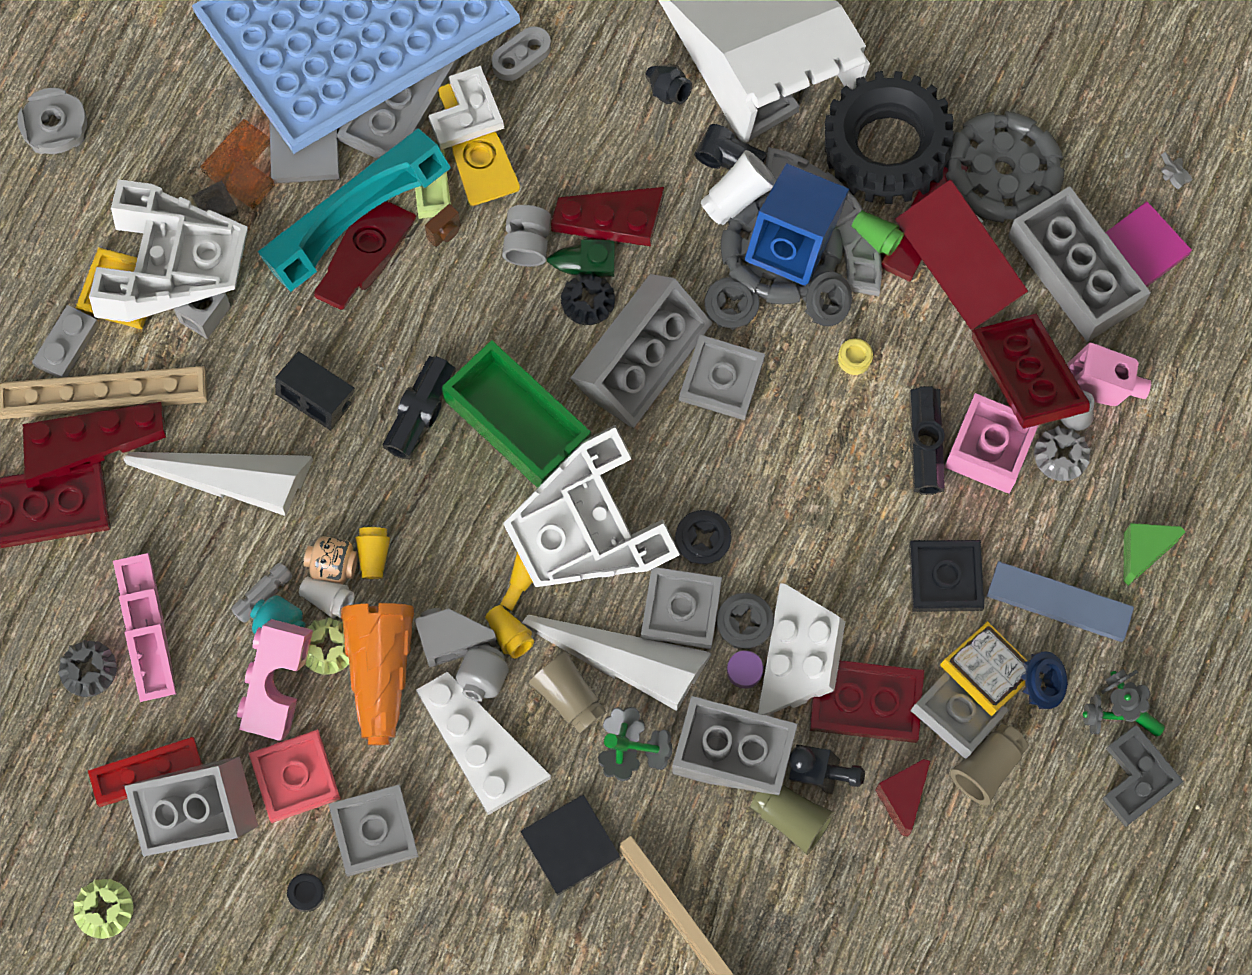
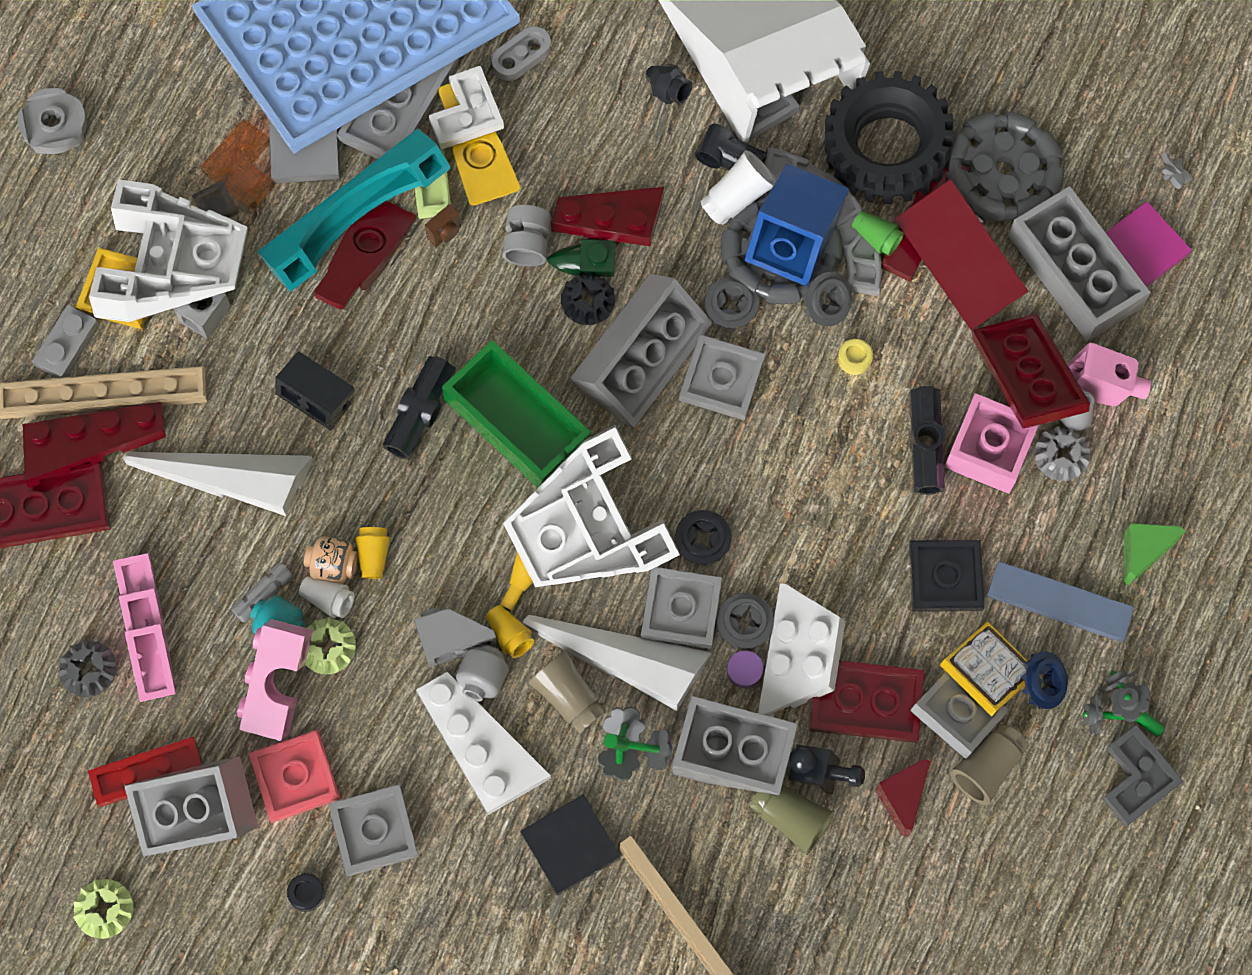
orange cone [341,603,414,745] -> none

